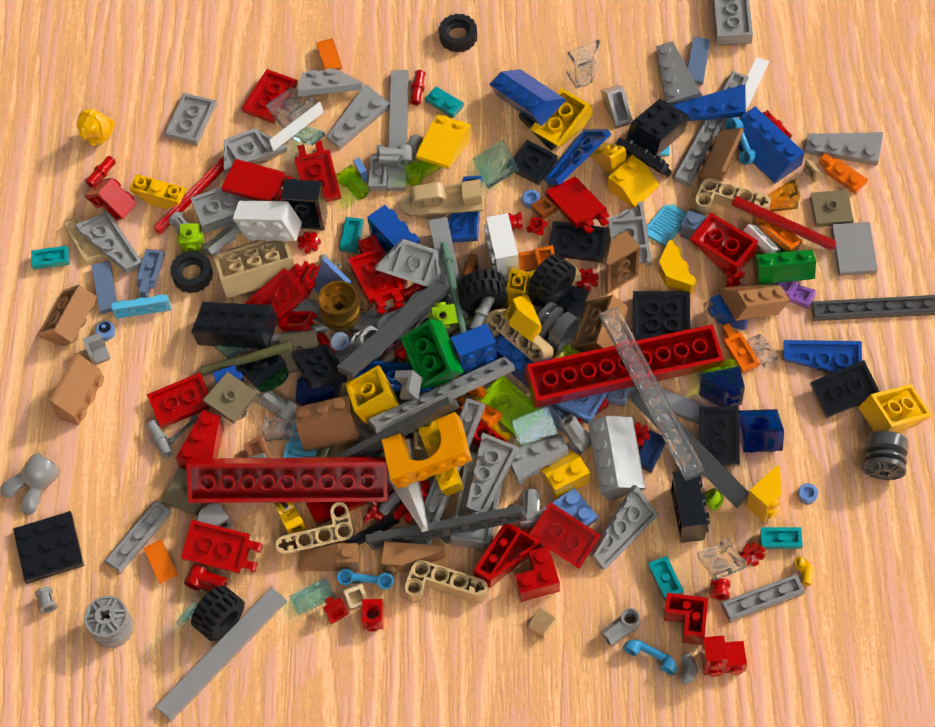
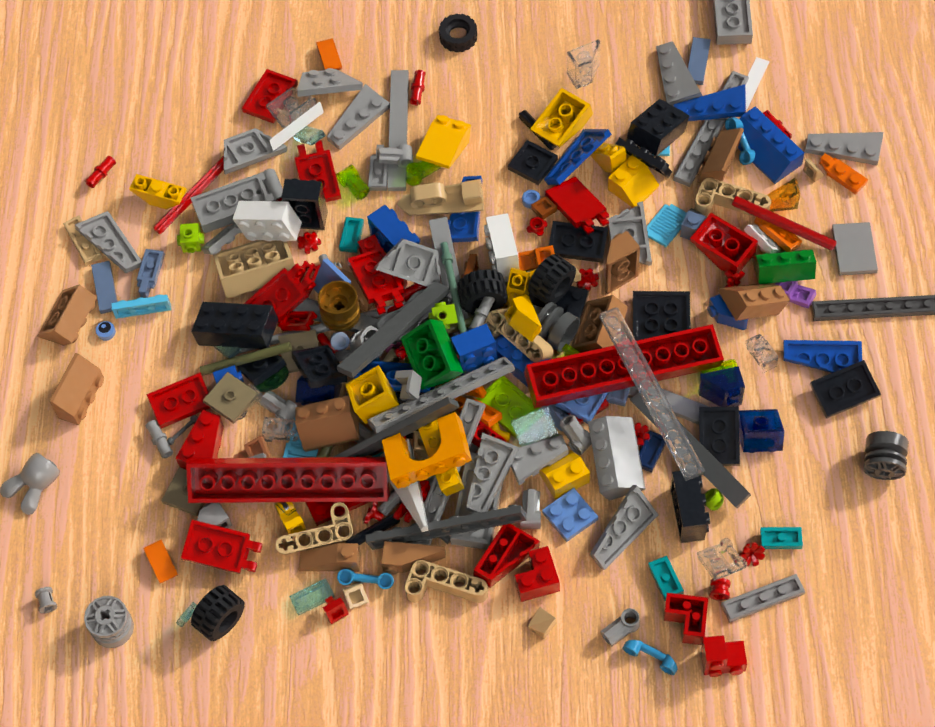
black plate [13,511,85,584] -> none
teal plate [31,246,70,270] -> none
yellow helmet [76,109,116,147] -> none
light grey panel [83,332,111,365] -> none
brick [84,178,137,220] -> none
light grey tile [105,500,172,574] -> none
light grey tile [156,587,287,722] -> none
light grey tile [164,93,217,146] -> none
light grey bush [168,212,190,235] -> none
black tyre [170,251,213,293] -> none
red piece [184,564,228,592] -> none
red tile [221,159,294,201] -> none
medium blue tile [353,158,368,184] -> none
red brick [361,599,384,632] -> none
light grey arm [407,134,422,160] -> none
teal plate [425,86,464,118] -> none
clear light blue tile [473,140,519,189] -> none
blue slope [489,69,566,126] -> none
red wheel [508,212,523,231] -> none
red plate [529,502,601,569] -> none
light grey slope [601,85,633,127] -> none
yellow slope [658,240,697,295] -> none
light grey arm [680,653,698,684] -> none
orange hinge [721,323,760,374] -> none
yellow slope [746,465,781,523] -> none
yellow arm [794,556,814,586] -> none
medium blue tile [797,483,818,504] -> none
dark tan plate [810,190,854,227] -> none
yellow slope [858,384,932,433] -> none

